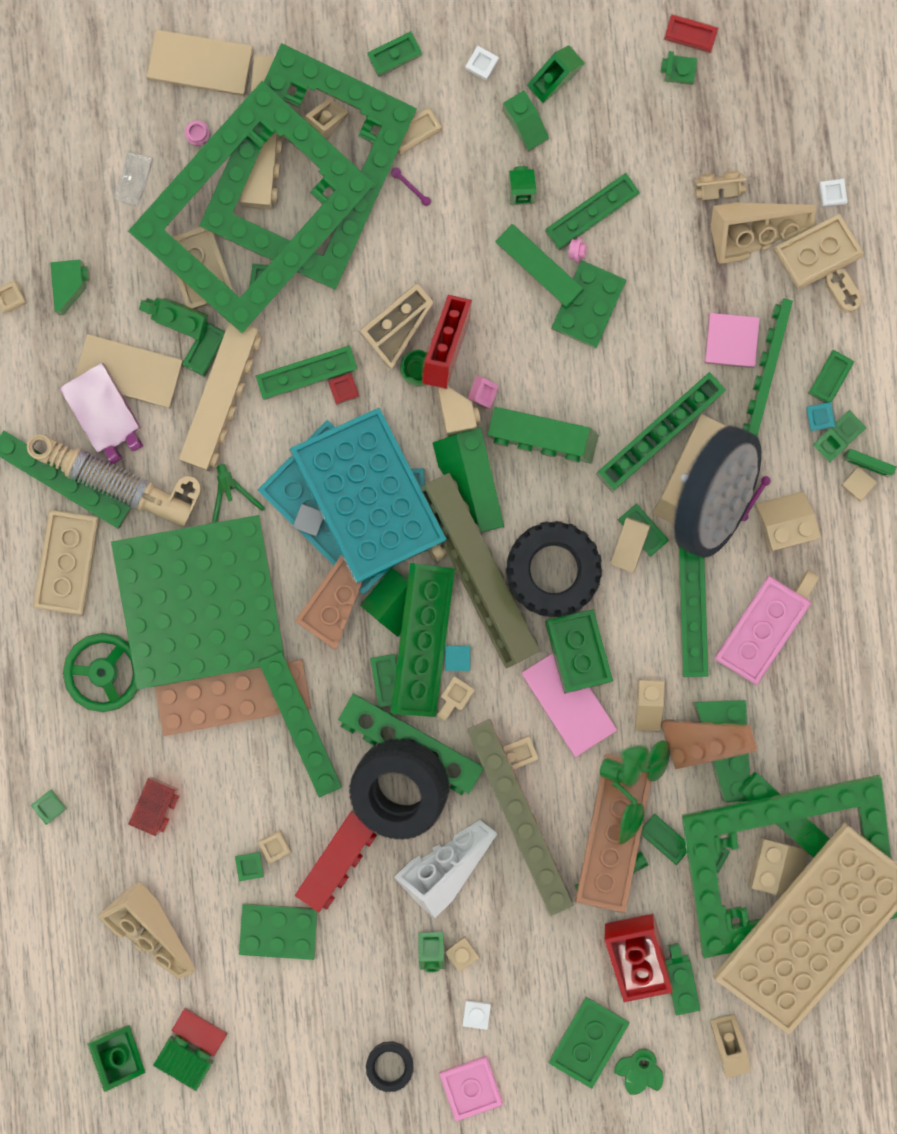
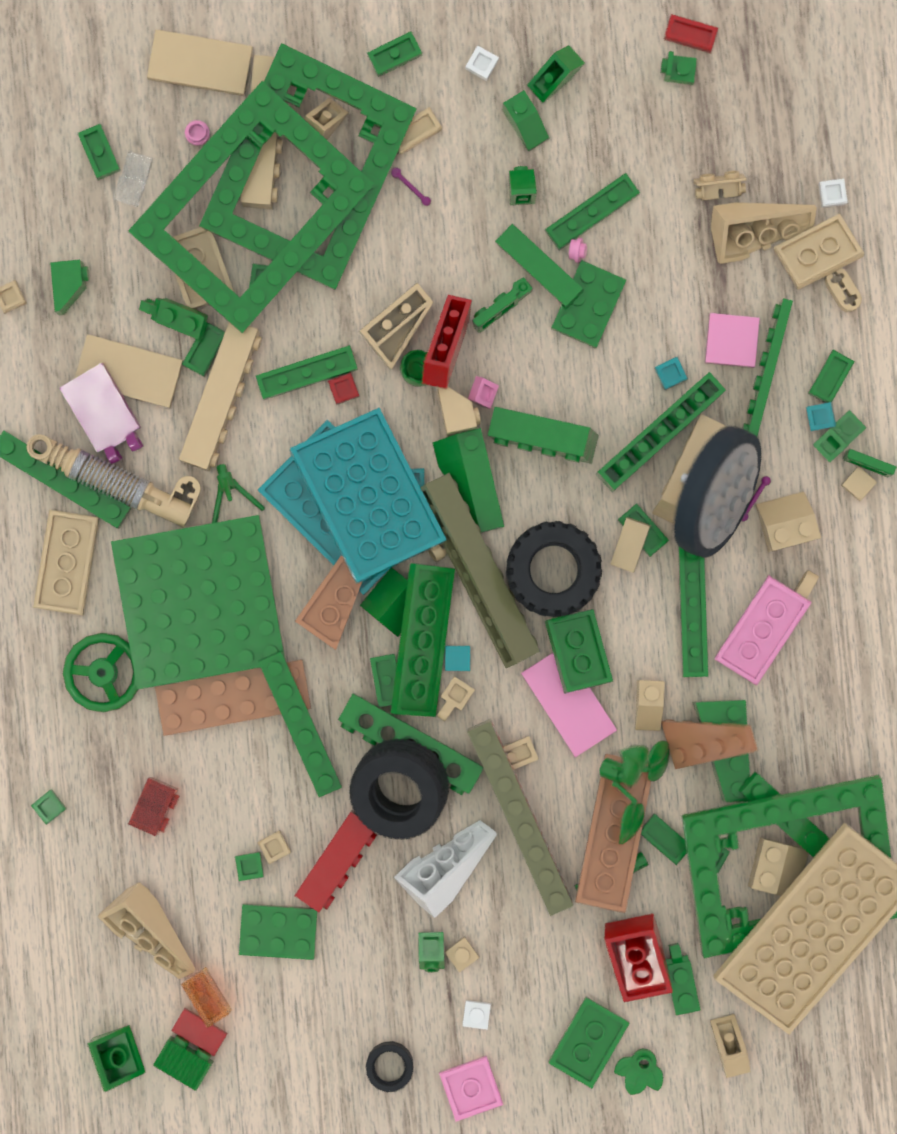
light grey tile [293,504,323,536] -> none
none -> green plate [77,124,121,180]
none -> clear orange brick [181,967,232,1028]
none -> green hinge [472,277,533,333]
none -> teal tile [654,357,688,390]

